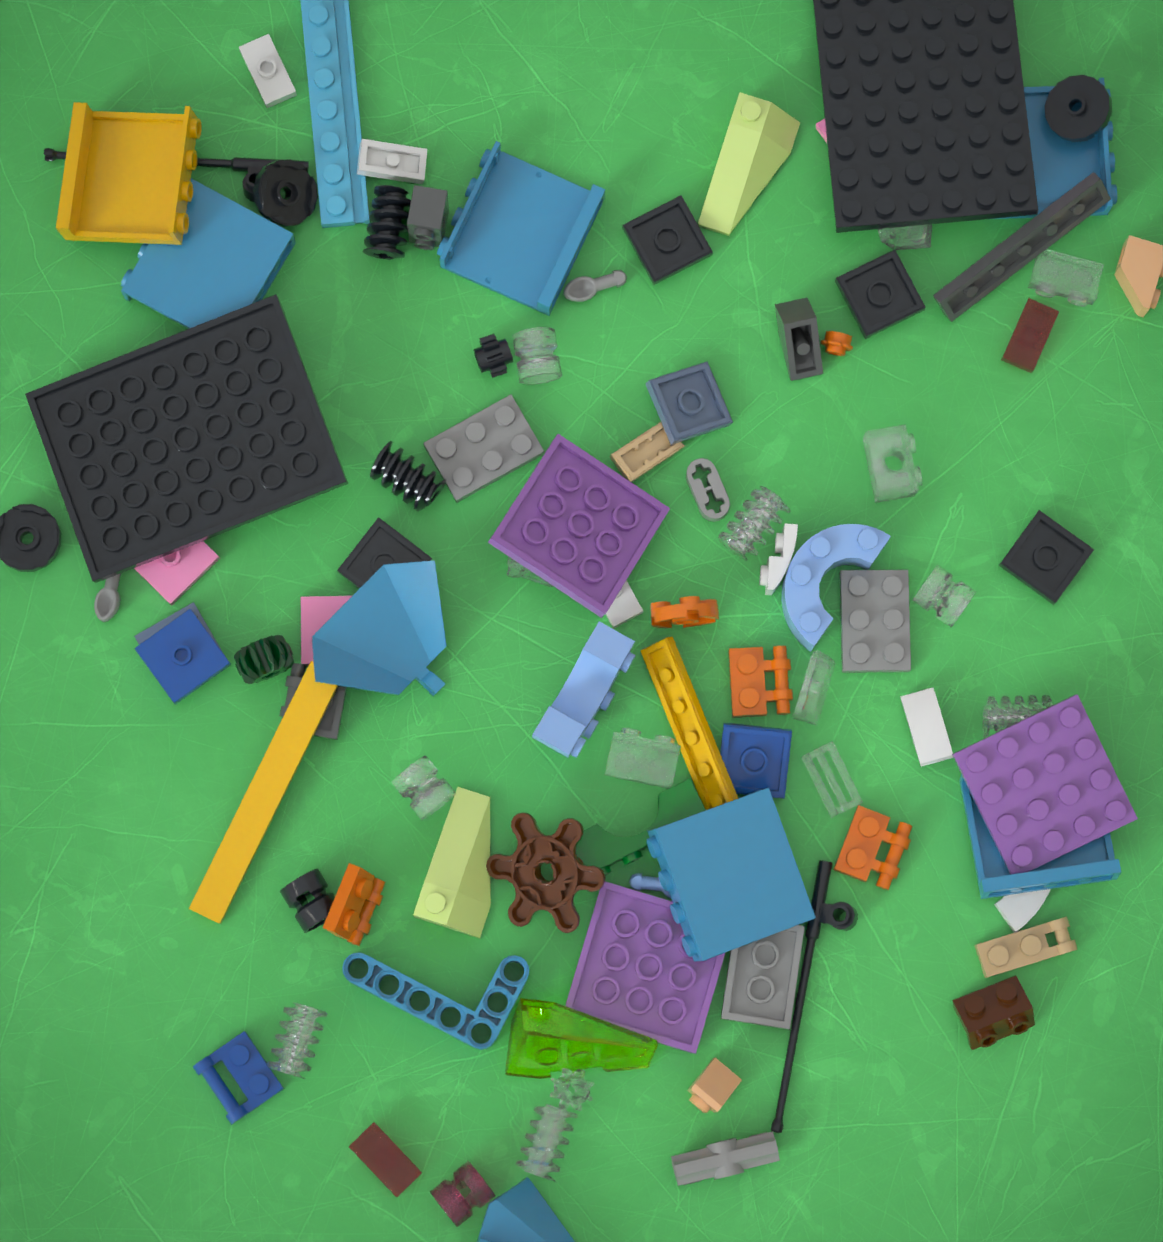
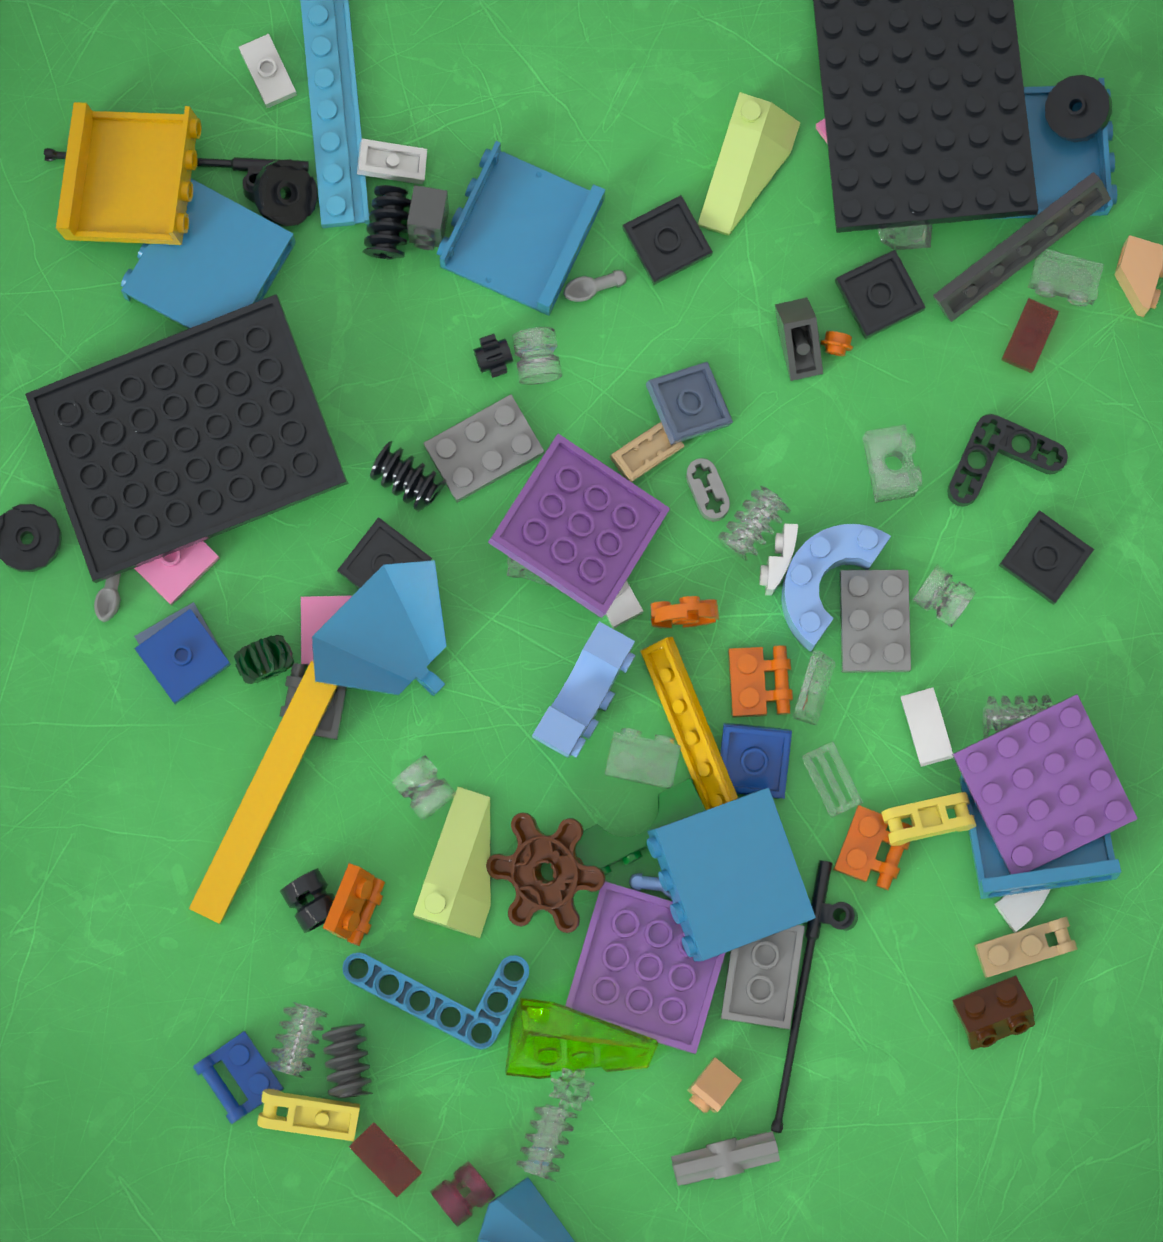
none -> light yellow plate [257,1089,360,1141]
none -> dark grey piece [322,1024,373,1098]
none -> light yellow plate [881,792,976,846]
none -> black beam [947,414,1068,507]

